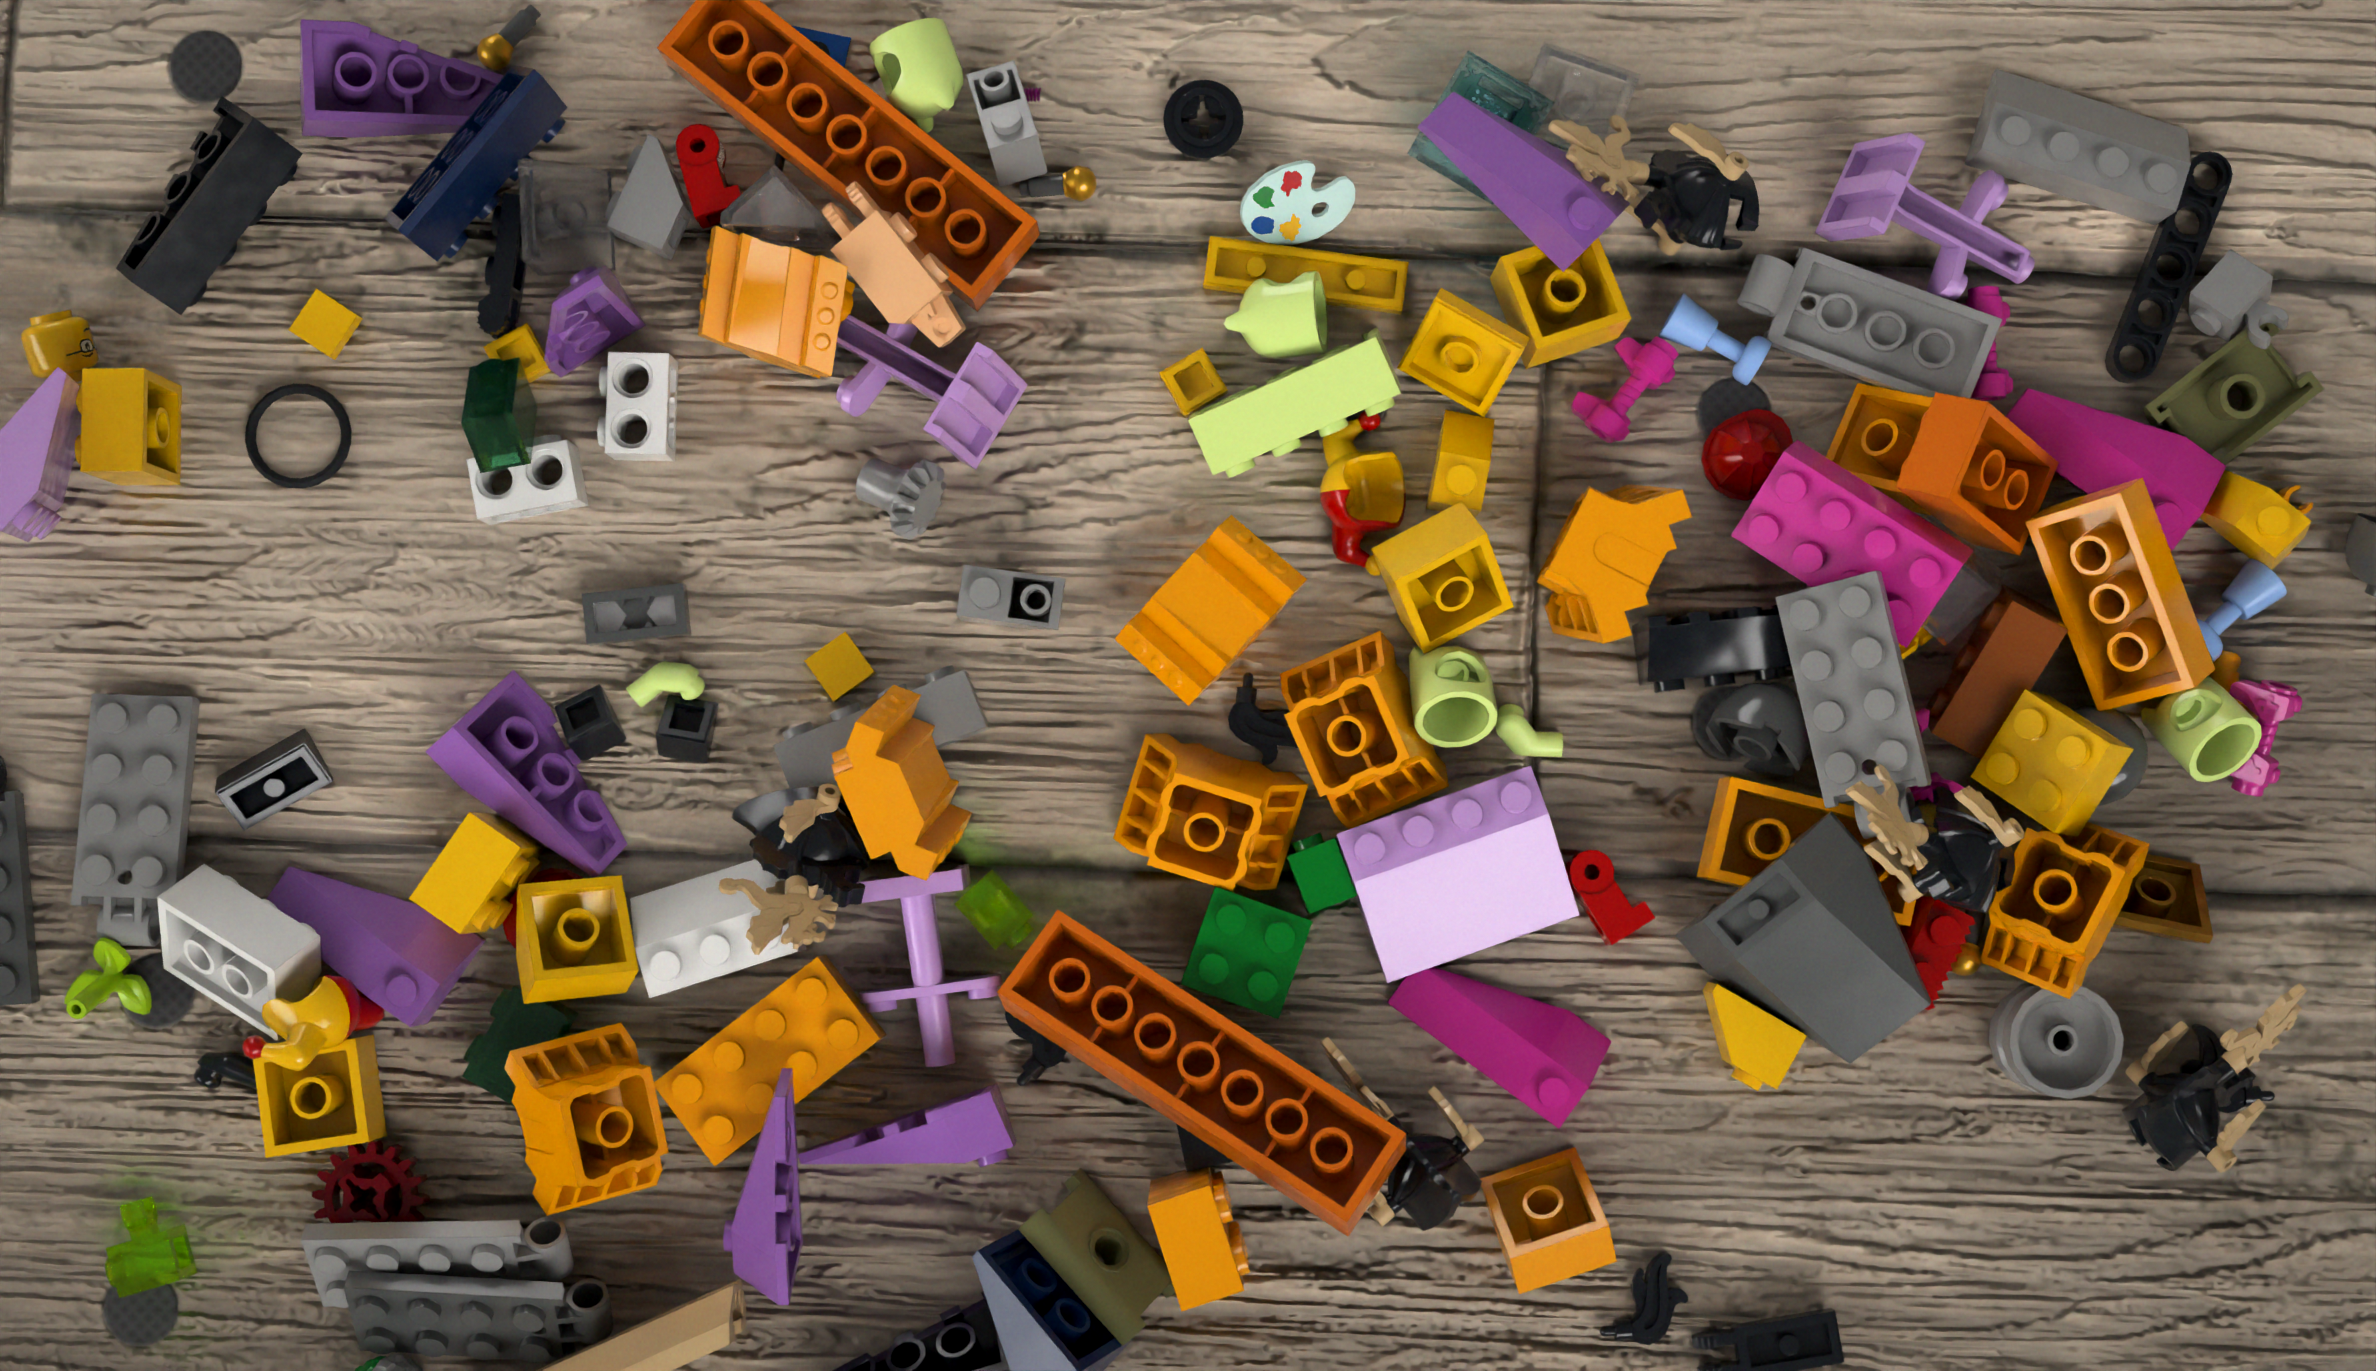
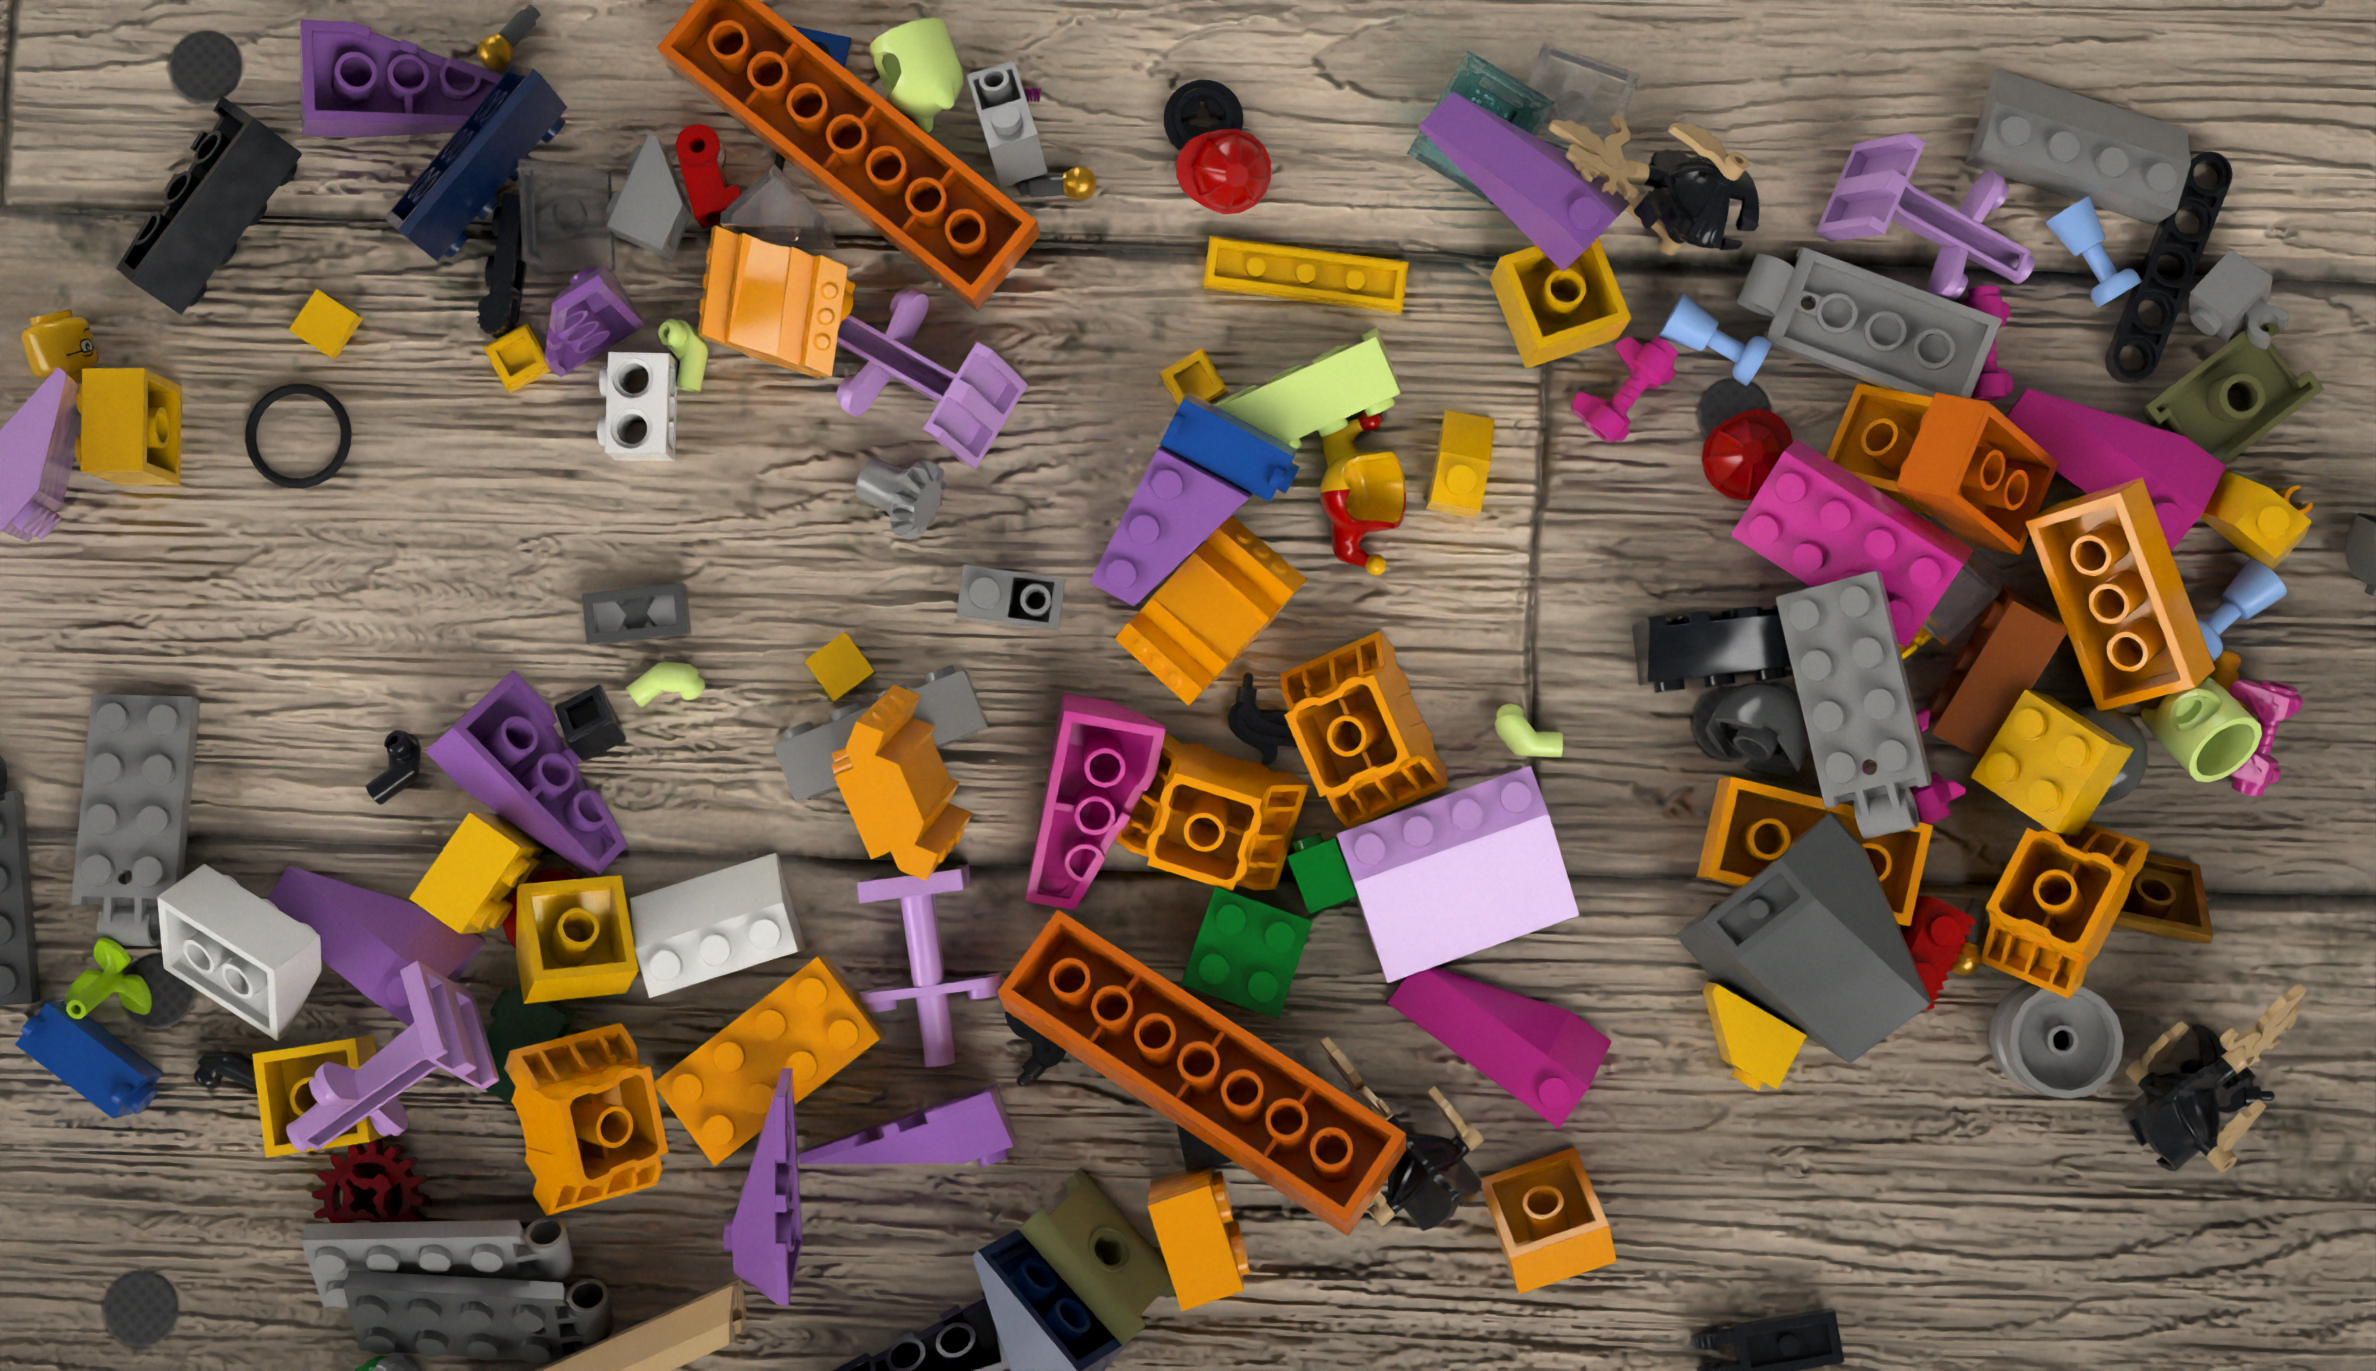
clear neon green brick [105,1196,198,1298] -> none
black slope [215,729,333,831] -> none
yellow piece [242,974,385,1071] -> none
clear green brick [461,357,538,473] -> none
white brick [466,435,589,525] -> none
black slope [656,694,719,763] -> none
helmet [718,783,872,955] -> none
light nougat hinge [822,181,966,348] -> none
clear neon green brick [954,869,1036,950] -> none
yellowish green piece [1224,271,1329,359] -> none
light aqua piece [1240,160,1356,245] -> none
yellow brick [1371,501,1514,654] -> none
yellow tile [1397,288,1530,417] -> none
yellowish green piece [1409,645,1498,748] -> none
light orange slope [1536,484,1692,644] -> none
red leg [1565,850,1655,945] -> none
black piece [1600,1252,1688,1345] -> none
helmet [1845,764,2025,913] -> none
none -> blue brick [15,1001,163,1119]
none -> lavender piece [286,960,500,1152]
none -> black arm [366,730,421,805]
none -> yellowish green arm [658,319,708,393]
none -> dark pink wedge [1025,692,1166,910]
none -> medium lavender wedge [1089,445,1253,606]
none -> blue brick [1160,392,1300,502]
none -> red piece [1176,129,1271,214]
none -> light blue piece [2045,196,2142,308]

